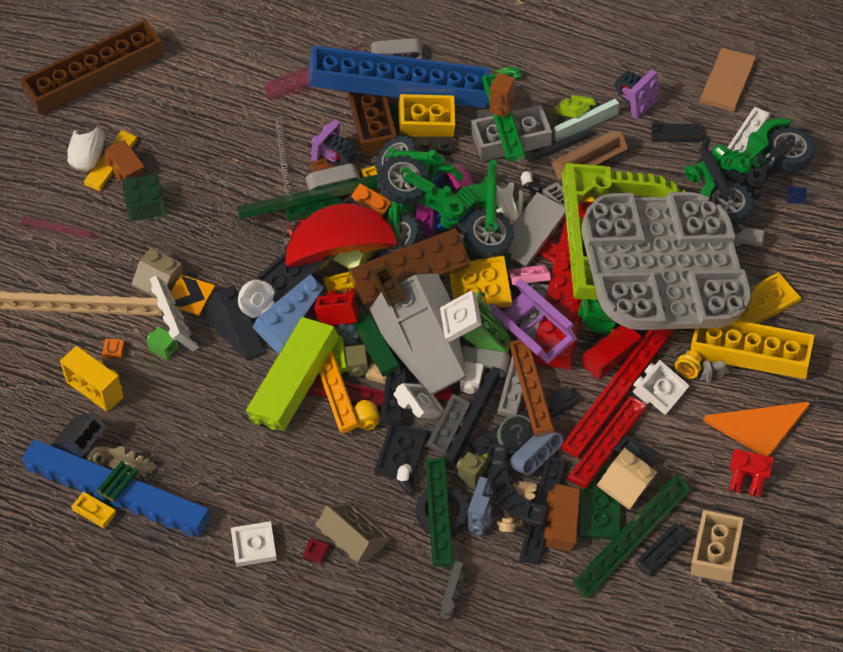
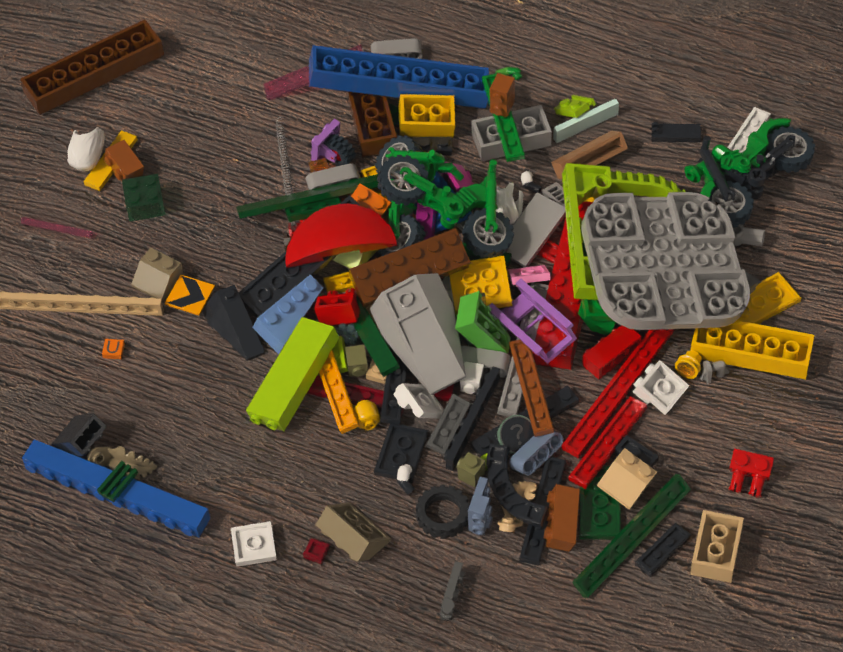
yellow brick [60,346,124,413] -> none
yellow plate [71,492,116,528] -> none
bright green brick [147,326,179,360] -> none
white wing [150,276,199,352] -> none
white tile [238,279,275,318] -> none
dark brown slope [372,263,406,307] -> none
dark green tile [425,458,453,568] -> none
white plate [440,291,481,342] -> none
black bar [526,128,593,163] -> none
medium lavender plate [614,69,660,119] -> none
medium nougat tile [700,48,756,112] -> none
orange tile [703,402,810,457] -> none
clear blue tile [786,186,807,204] -> none

